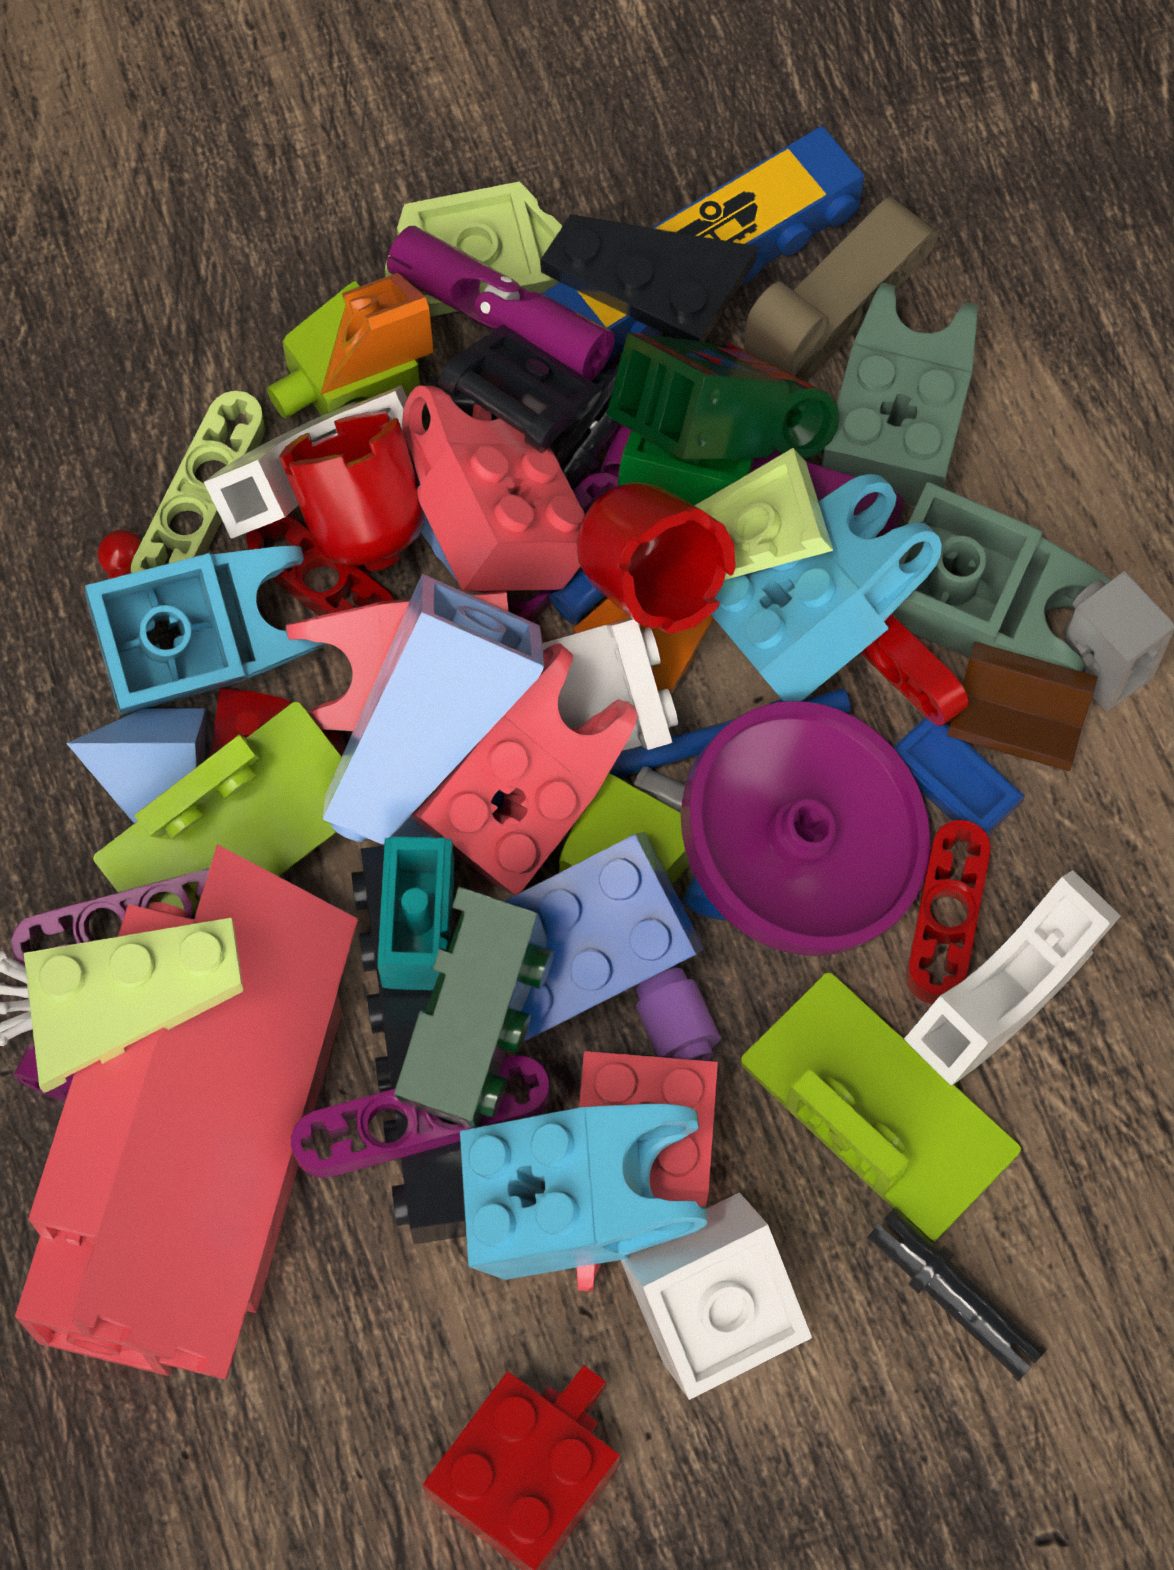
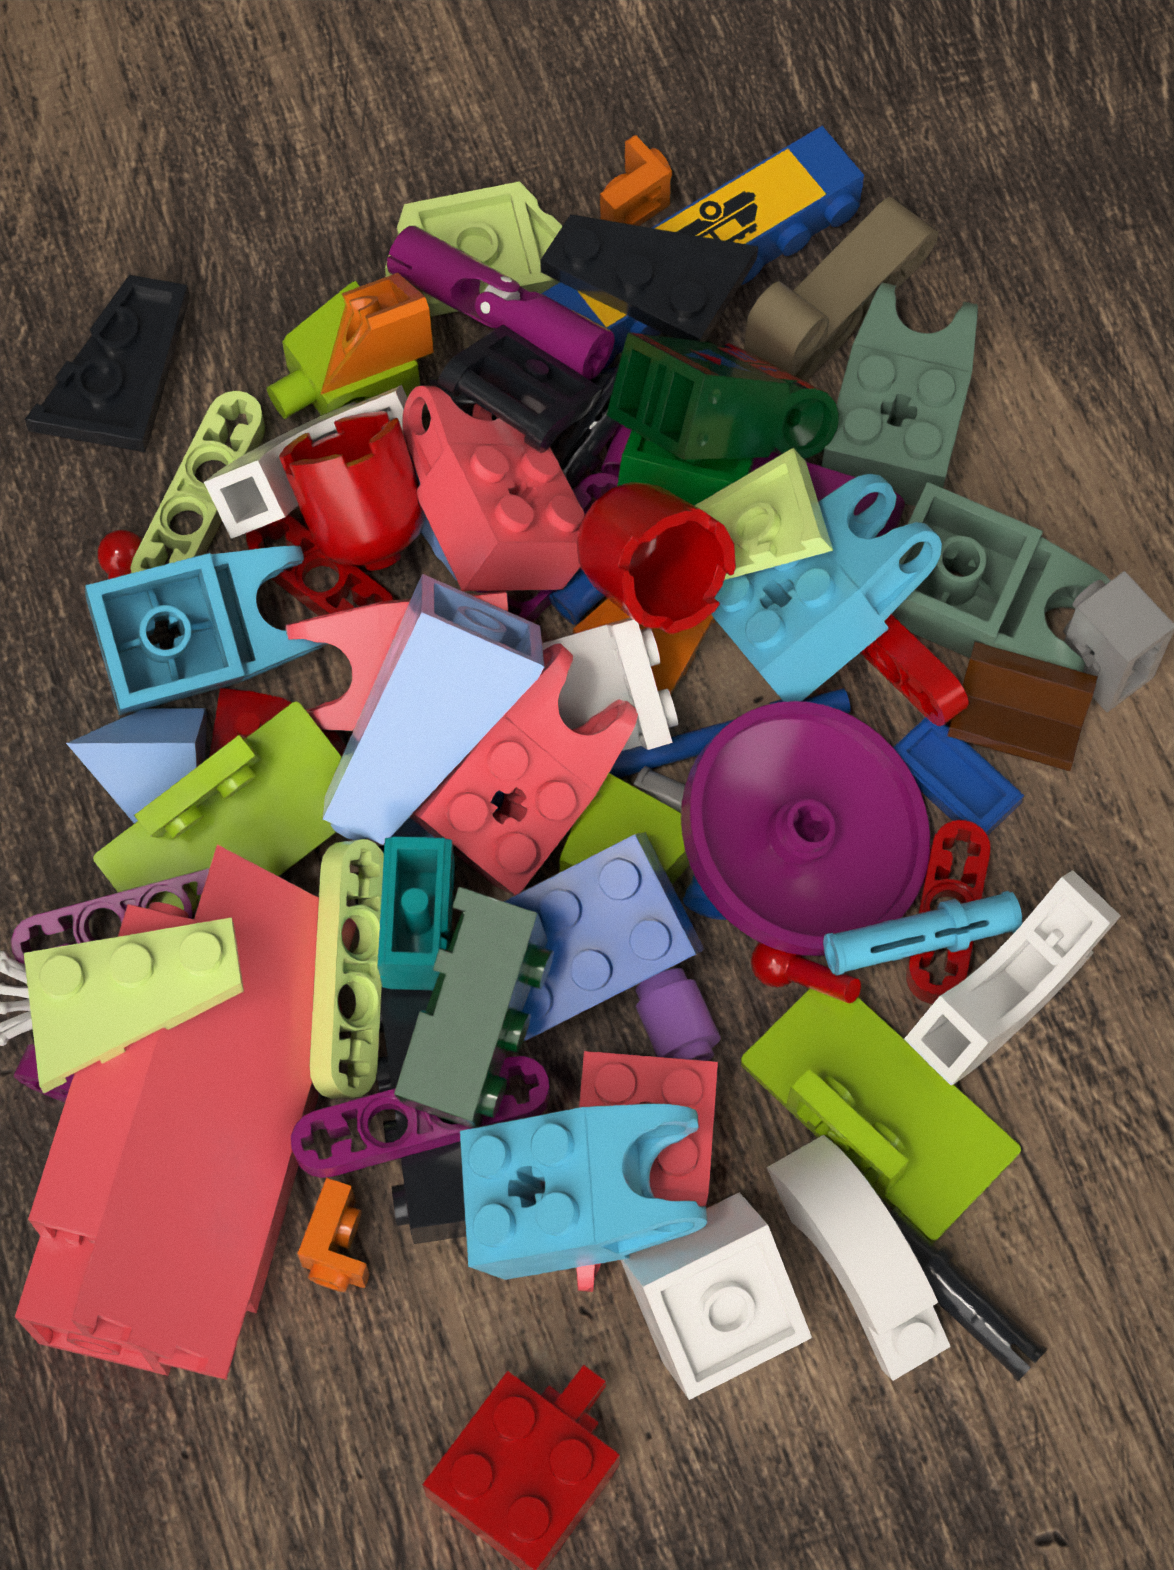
none -> black wing [25,275,190,452]
none -> orange bracket [297,1177,370,1292]
none -> yellowish green beam [309,839,384,1099]
none -> orange bracket [600,135,672,226]
none -> red bar [751,942,861,1004]
none -> white arch [767,1135,951,1381]
none -> medium azure pin [823,891,1023,976]

